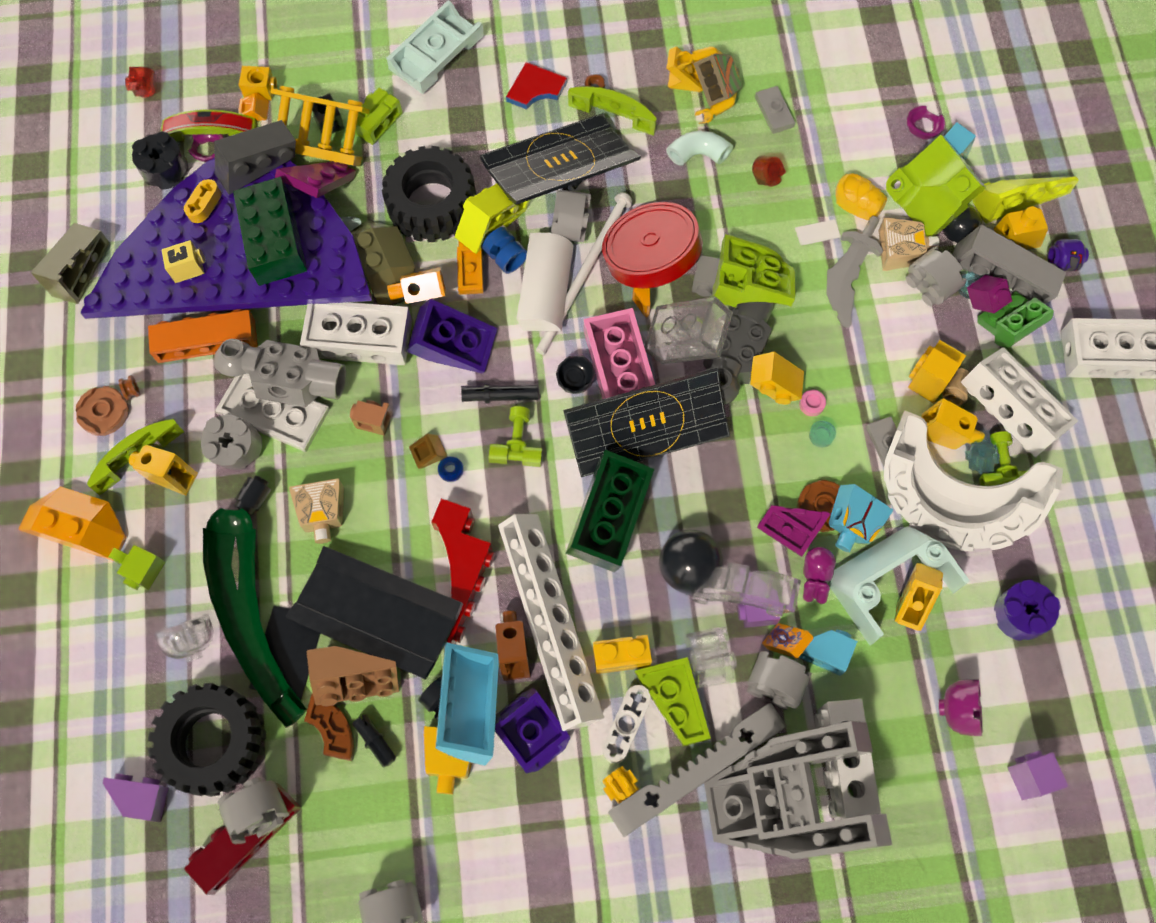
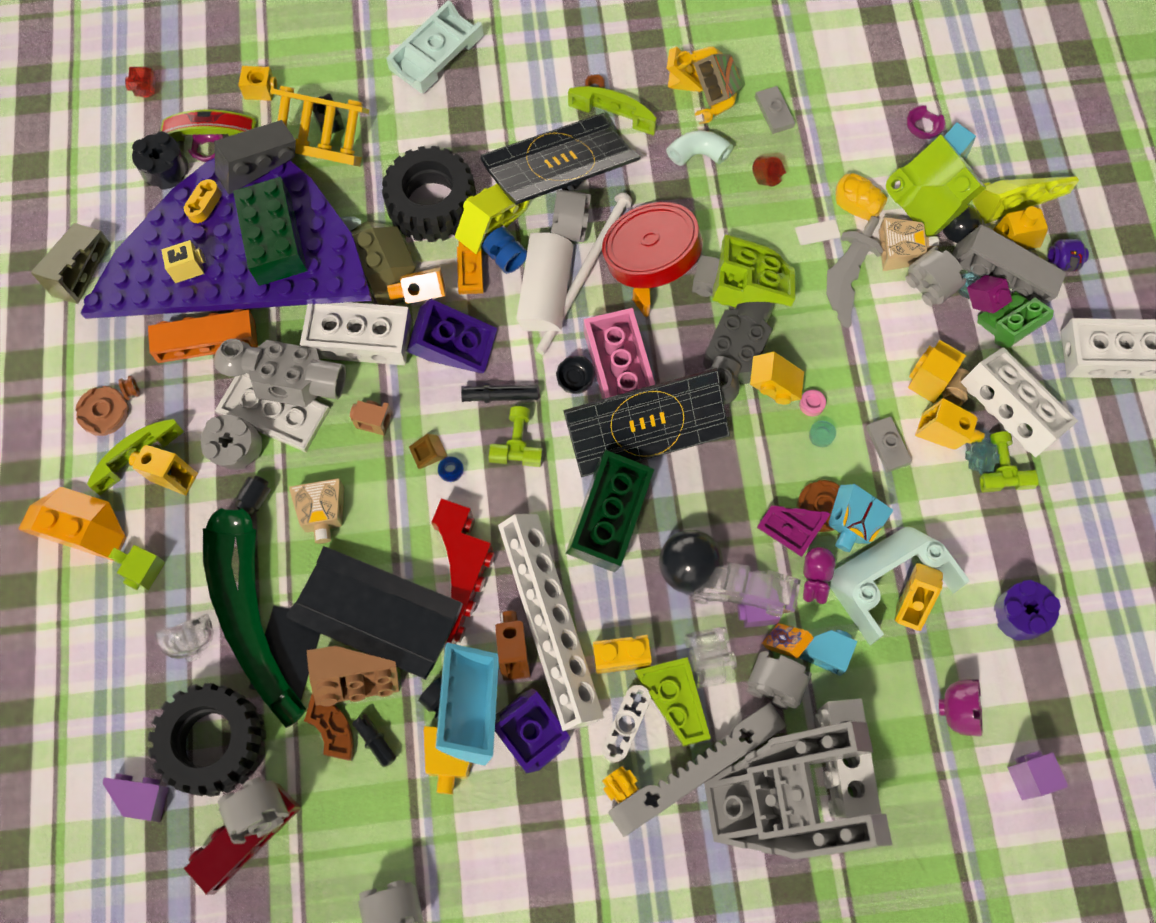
light orange slope [238,92,269,121] -> none
magenta wing [275,161,356,198] -> none
lime brick [355,87,403,145] -> none
red tile [506,62,567,110] -> none
clear brick [644,296,733,364] -> none
white windscreen [884,411,1063,552] -> none

